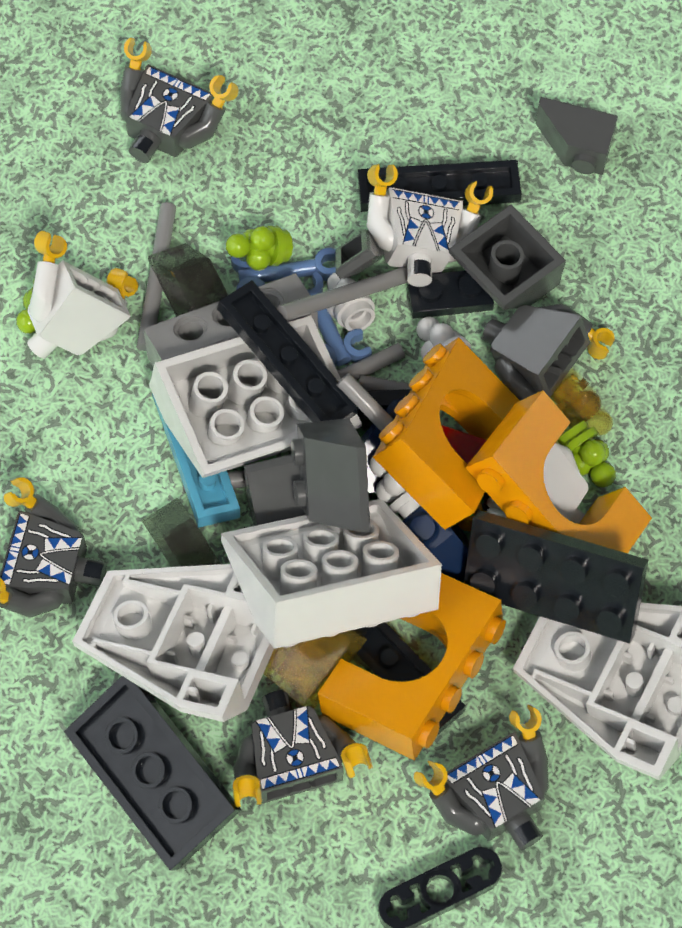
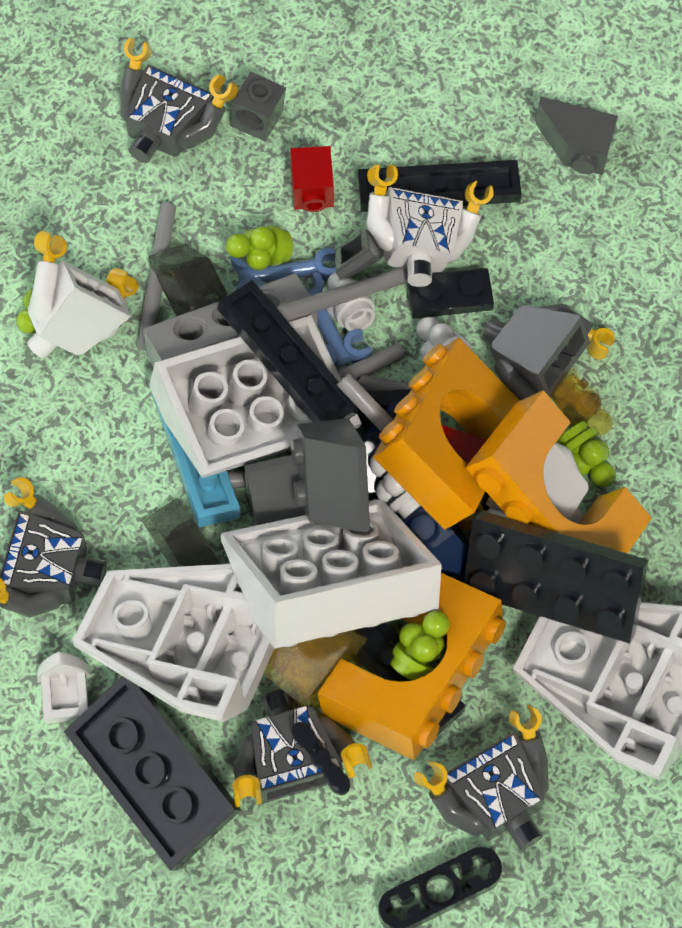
dark grey slope [449,204,566,310] -> none
none -> white tile [37,652,91,724]
none -> dark grey brick [230,71,286,141]
none -> red brick [290,146,334,212]
none -> black piece [292,722,350,796]
none -> lime piece [391,611,450,680]

